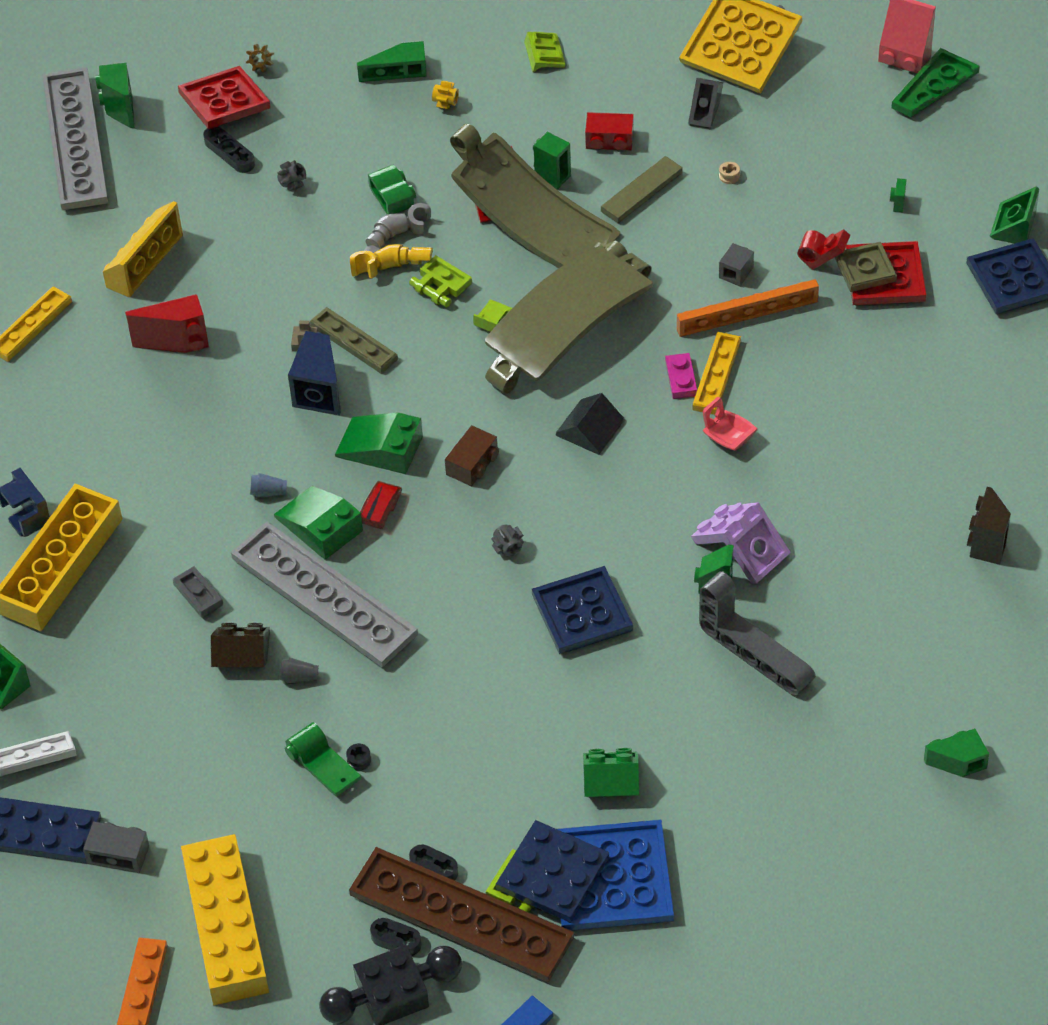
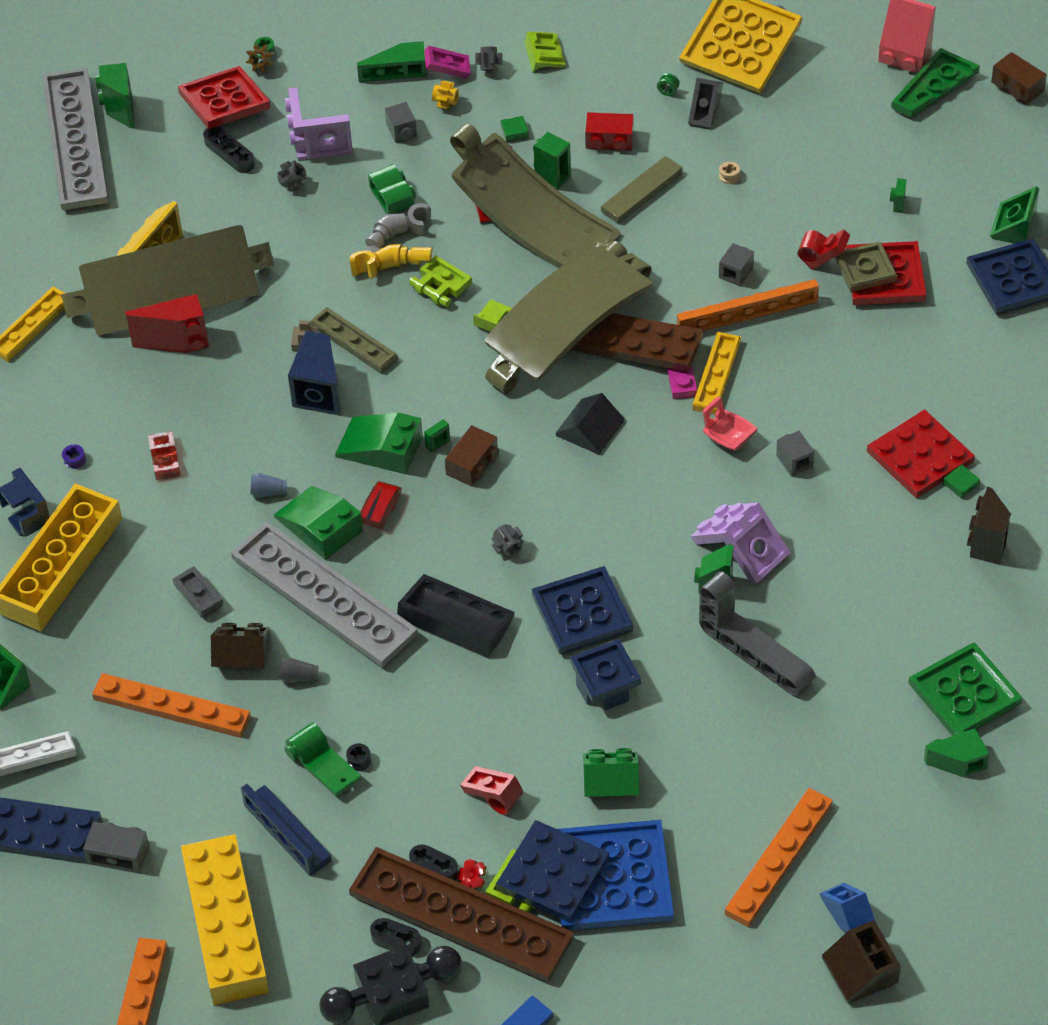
none -> olive panel [61,225,275,335]
none -> dark purple bush [62,444,86,469]
none -> orange plate [92,673,251,738]
none -> clear red slope [148,431,181,480]
none -> dark blue fence [241,784,332,876]
none -> green bush [254,37,275,59]
none -> lavender bracket [285,87,353,161]
none -> dark grey brick [385,102,417,143]
none -> black slope [397,574,515,657]
none -> dark pink plate [424,46,471,79]
none -> green tile [424,419,450,452]
none -> red plant [456,859,487,889]
none -> red plate [460,766,523,815]
none -> dark grey gear [475,46,502,71]
none -> green tile [501,116,529,142]
none -> reddish brown plate [570,313,704,372]
none -> dark blue panel [570,639,641,710]
none -> green bush [657,73,680,96]
none -> orange plate [724,788,833,928]
none -> dark grey brick [776,431,814,476]
none -> blue slope [819,883,876,932]
none -> dark brown slope [822,920,901,1004]
none -> red plate [867,409,975,499]
none -> green plate [908,642,1022,736]
none -> green tile [943,465,980,498]
none -> reddish brown brick [991,52,1047,105]

